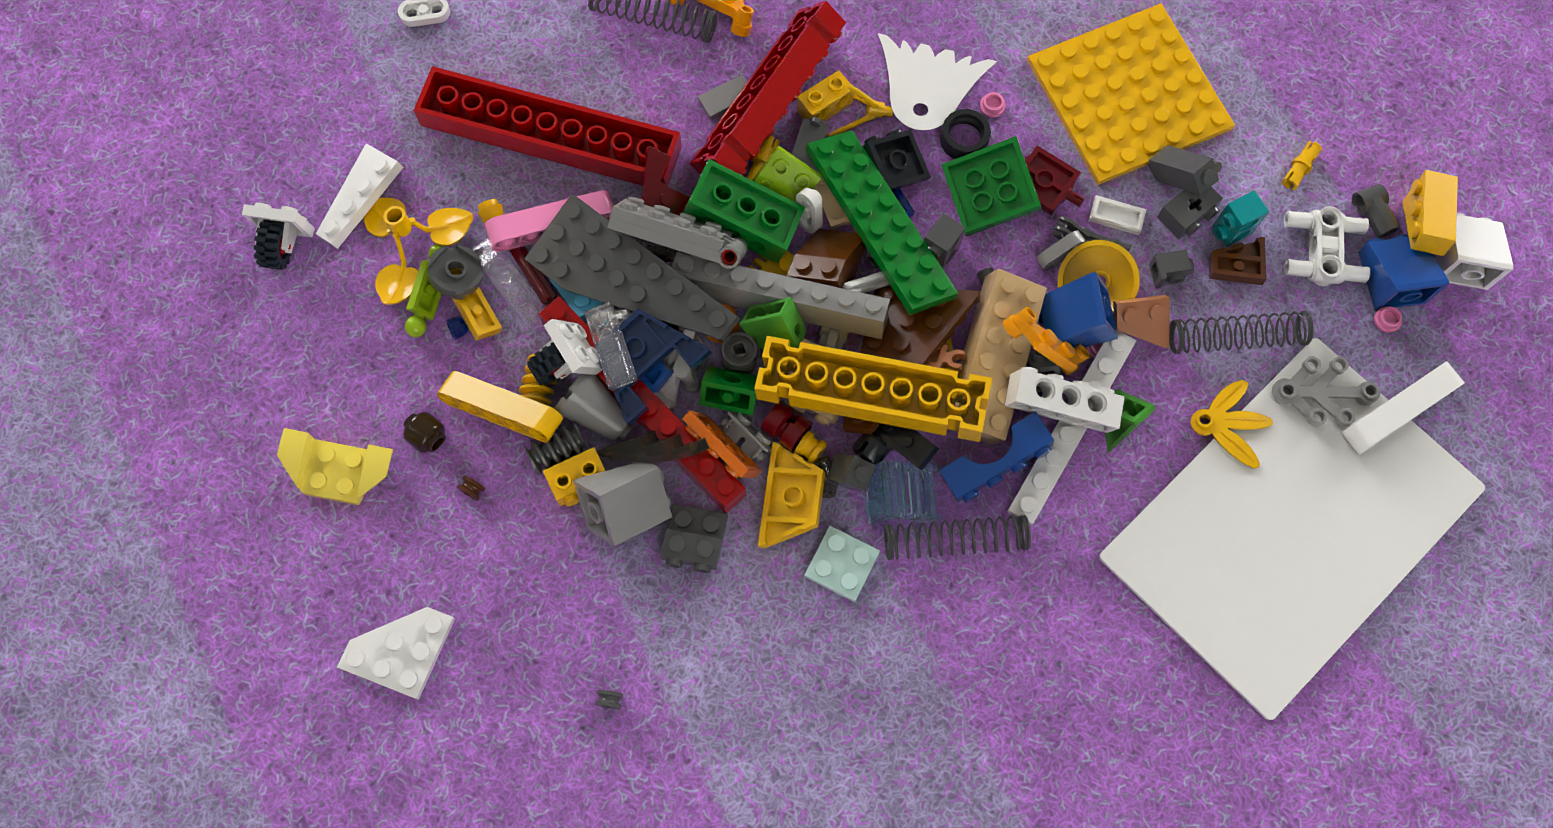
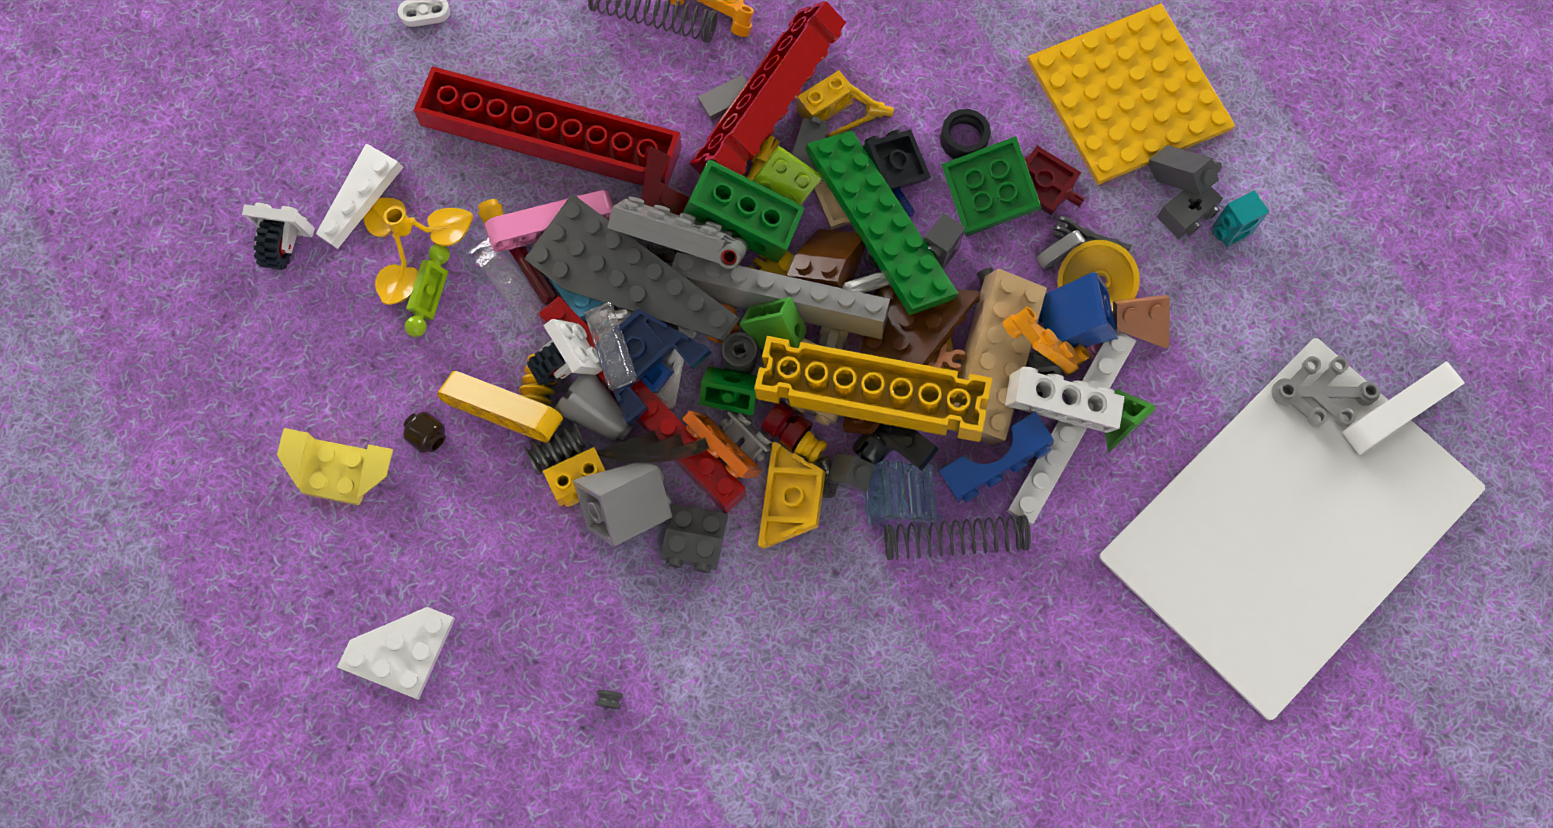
dark grey plate [428,245,483,300] -> none
clear blue hinge [446,316,469,340] -> none
yellow plate [449,267,502,341] -> none
reddish brown bush [456,475,485,501] -> none
light grey plate [674,329,707,393] -> none
white plate [796,188,823,234] -> none
light aqua plate [804,526,880,602] -> none
white piece [878,33,997,130] -> none
bright pink plate [980,92,1006,118] -> none
white tile [1088,195,1147,235] -> none
dark grey brick [1149,250,1194,288] -> none
dark grey piece [1169,311,1314,354] -> none
yellow plant [1190,380,1273,468] -> none
reddish brown wing [1209,237,1266,285] -> none
yellow pin [1282,141,1322,190] -> none
white piece [1283,206,1370,286] -> none
dark grey piece [1352,184,1401,238] -> none
blue slope [1358,234,1450,310] -> none
bright pink plate [1374,307,1402,333] -> none
yellow wedge [1403,170,1458,256] -> none
white slope [1436,213,1513,290] -> none

